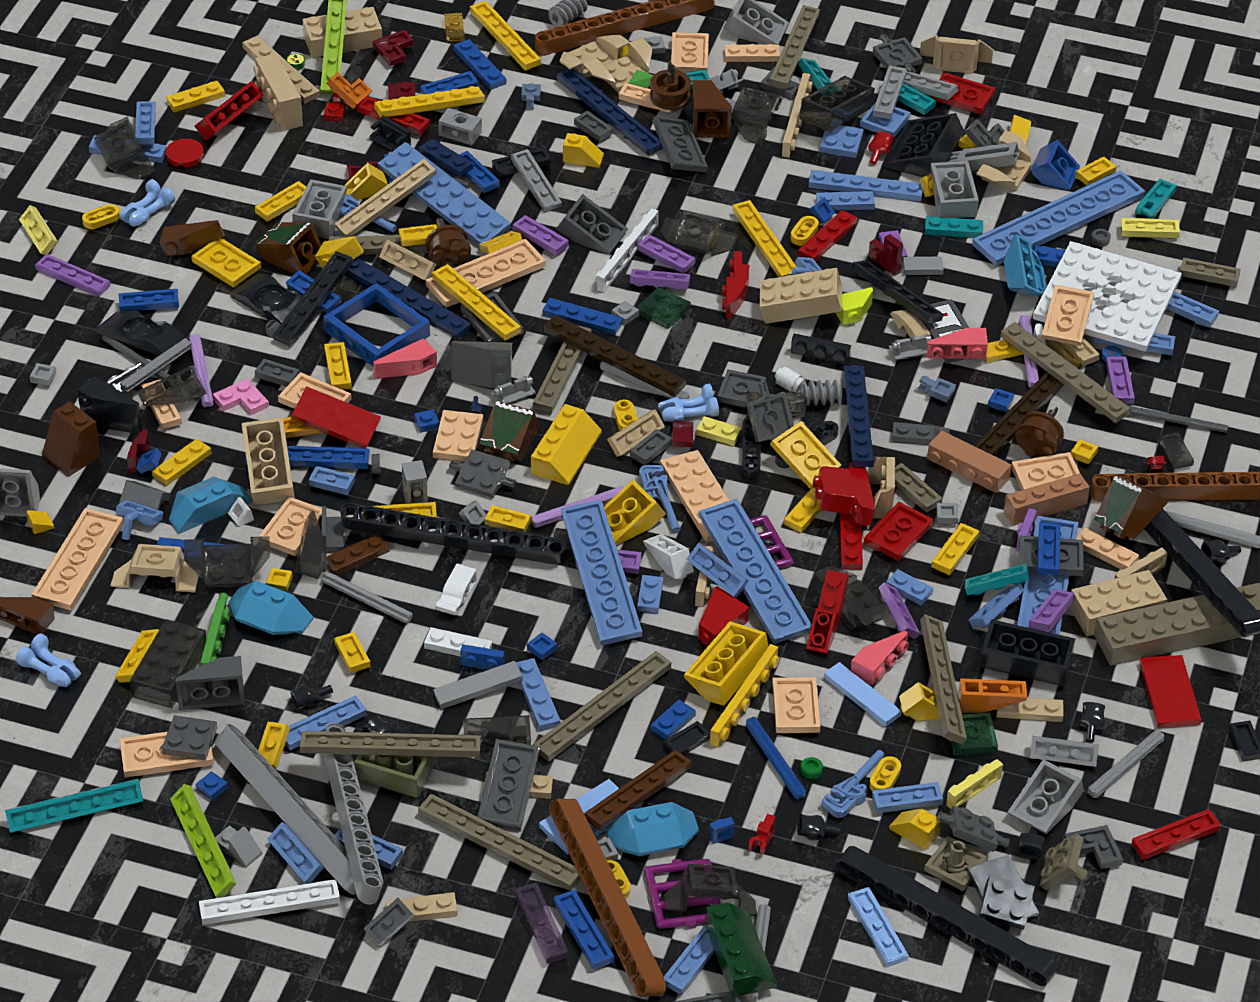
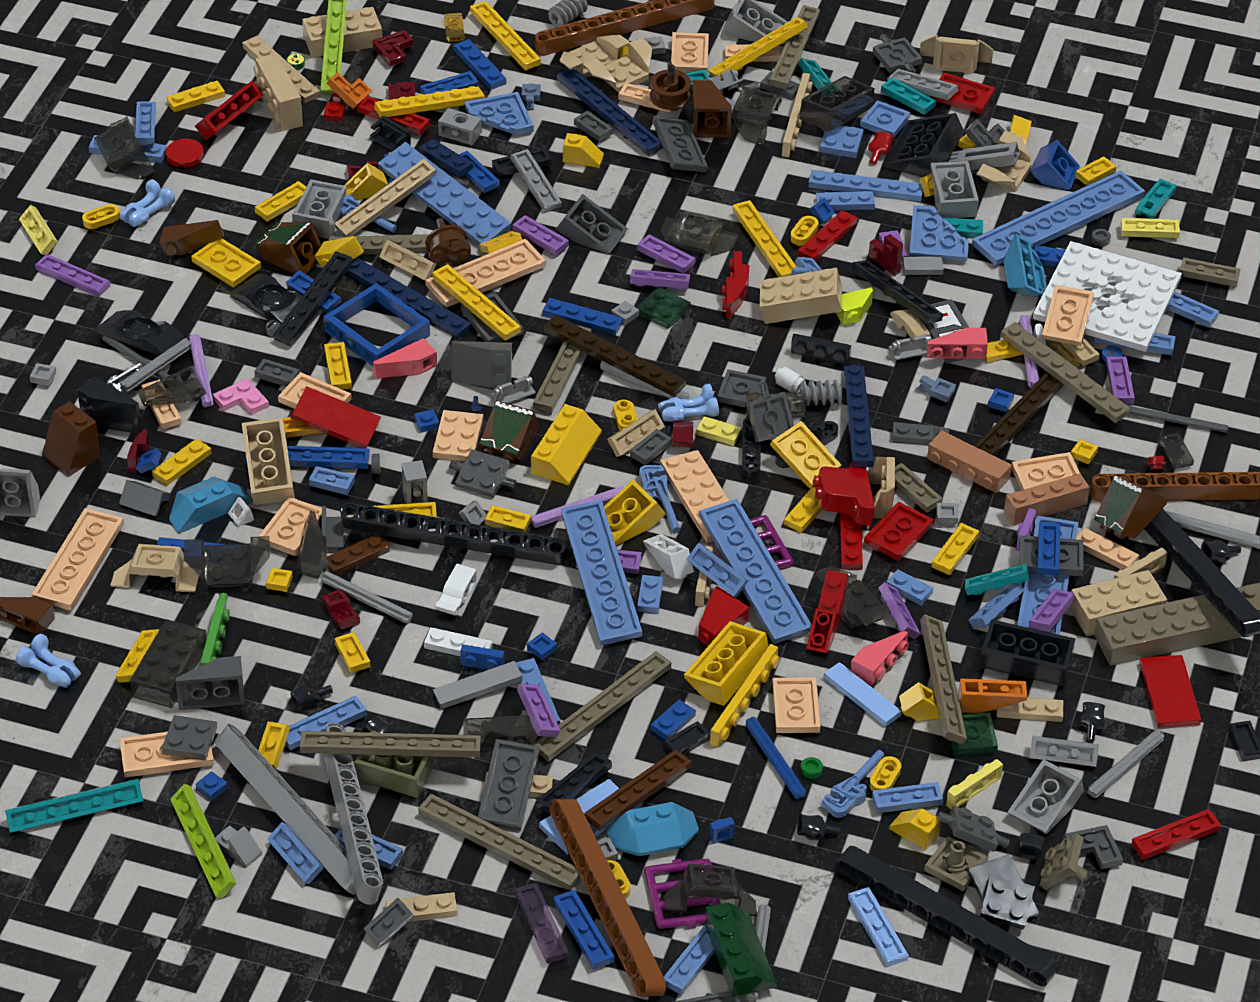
yellow slope [26,510,54,534] -> none
medium blue plate [116,500,163,540] -> none
blue plate [118,289,179,311] -> none
white plate [199,879,340,925] -> none
dark azure wedge [228,581,313,635] -> none
yellow plate [399,224,438,247] -> none
white plate [595,208,659,293] -> none
bright green slope [628,70,653,88] -> none
red plate [749,814,776,854] -> none
light grey plate [873,66,907,119] -> none
reddish brown wheel [1015,407,1064,457] -> none
none -> dark red slope [321,589,360,630]
none -> medium blue plate [465,92,534,135]
none -> medium lavender plate [517,684,560,737]
none -> black plate [536,753,612,815]
none -> yellow plate [708,17,808,80]
none -> medium blue plate [909,205,969,261]

